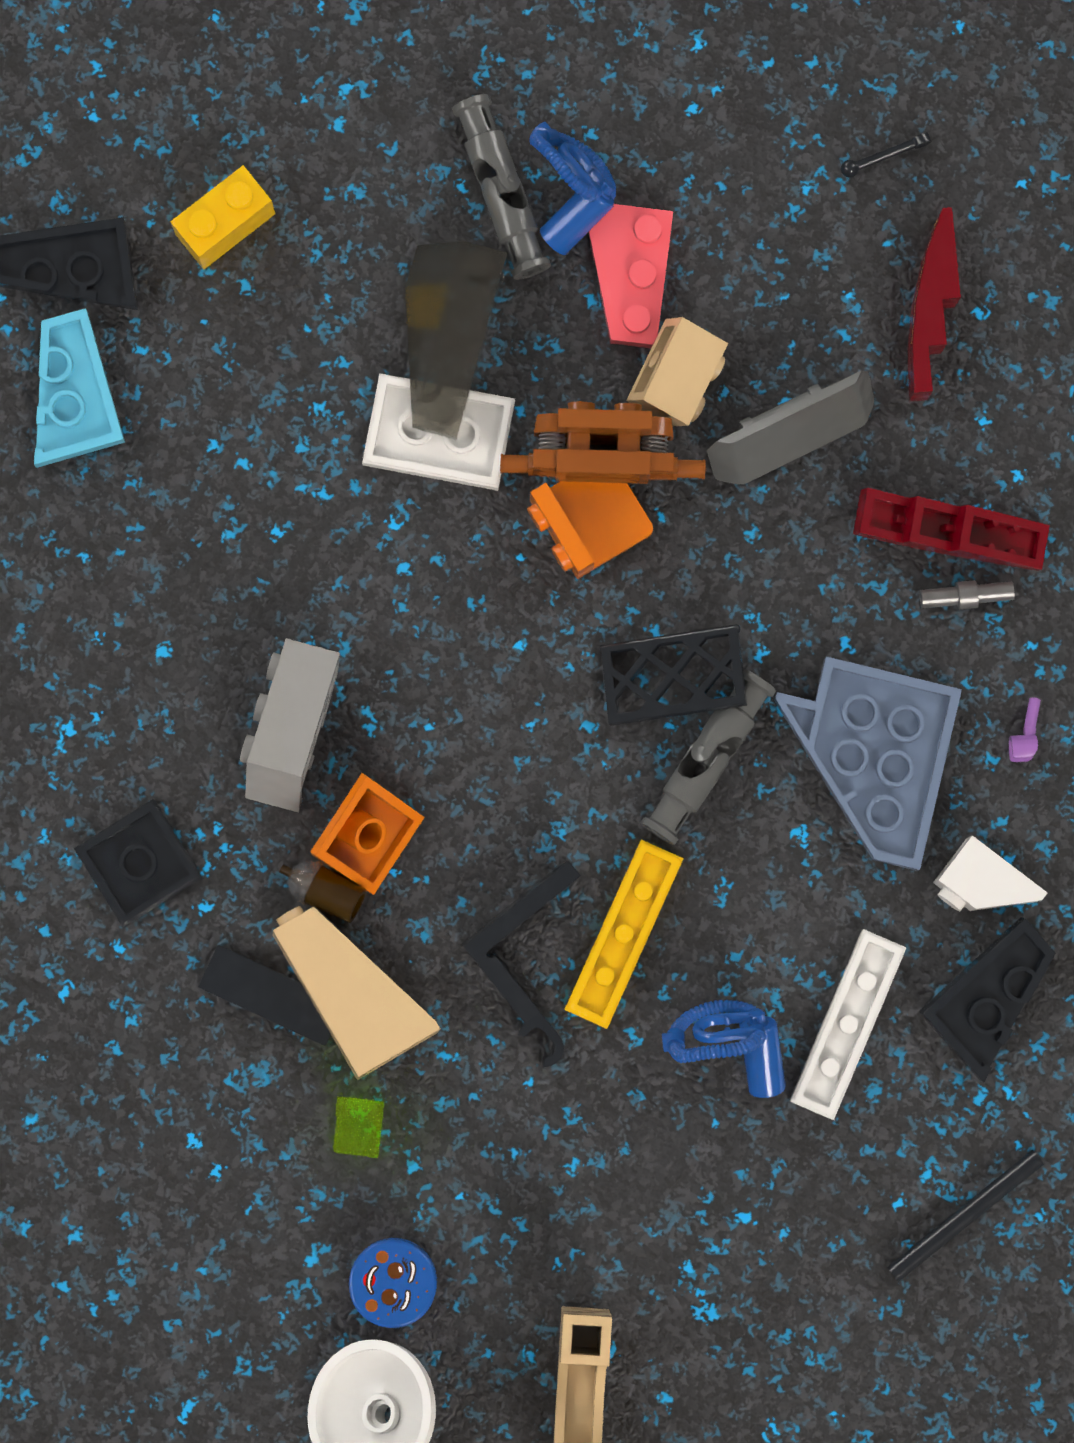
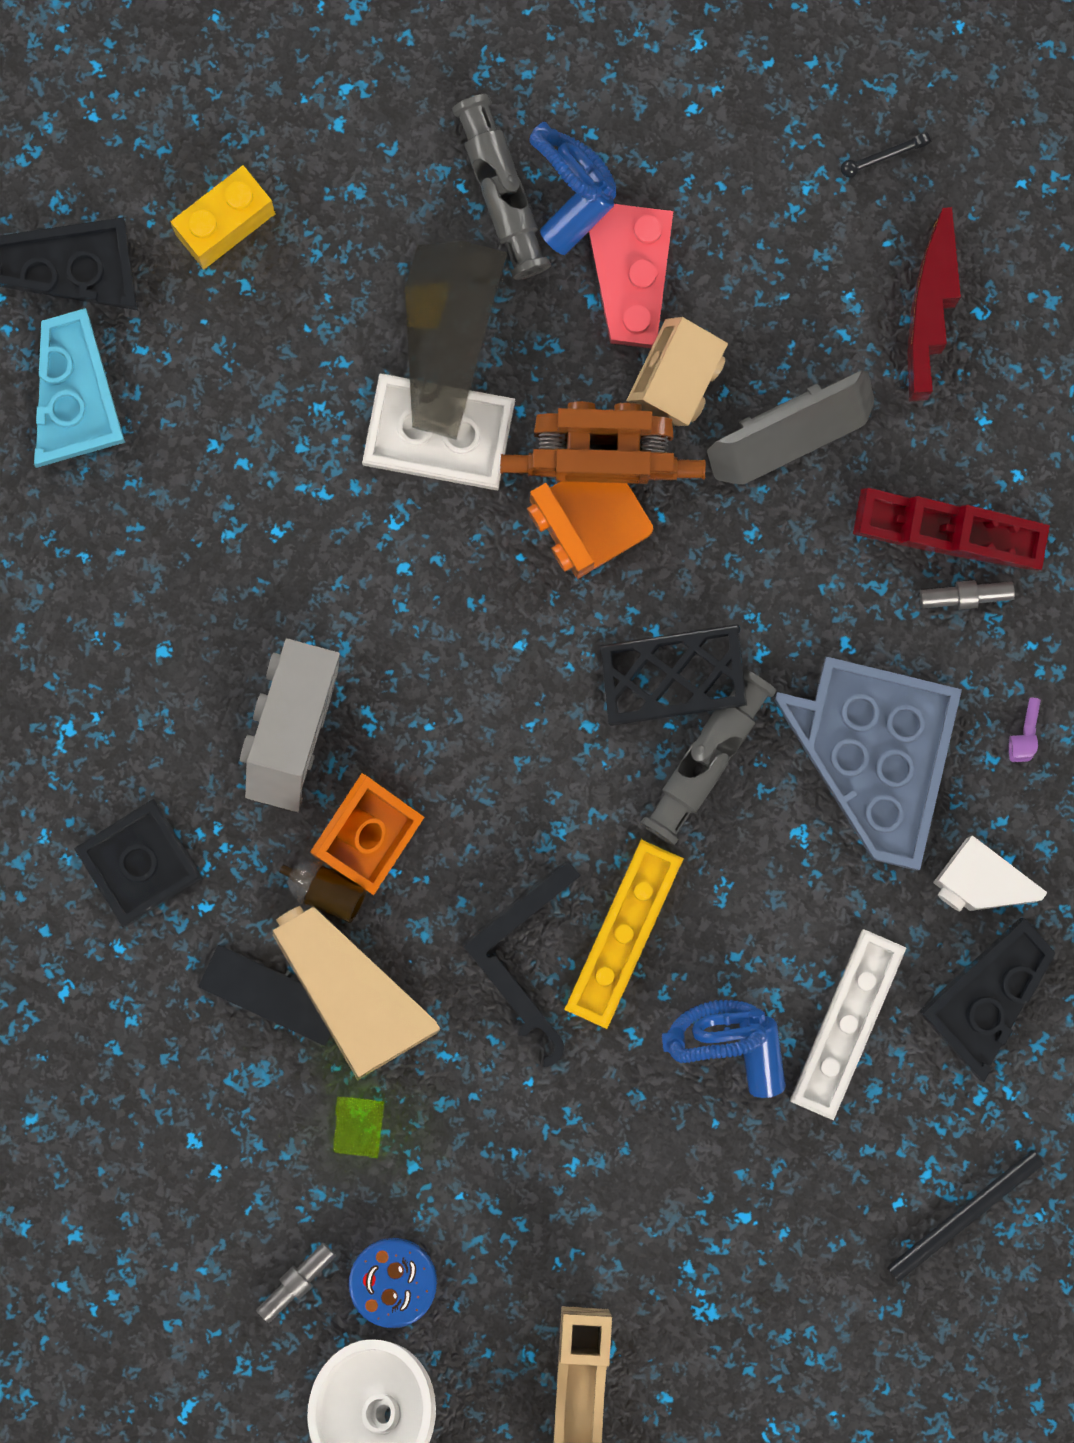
none -> flat silver bar [256,1243,336,1323]

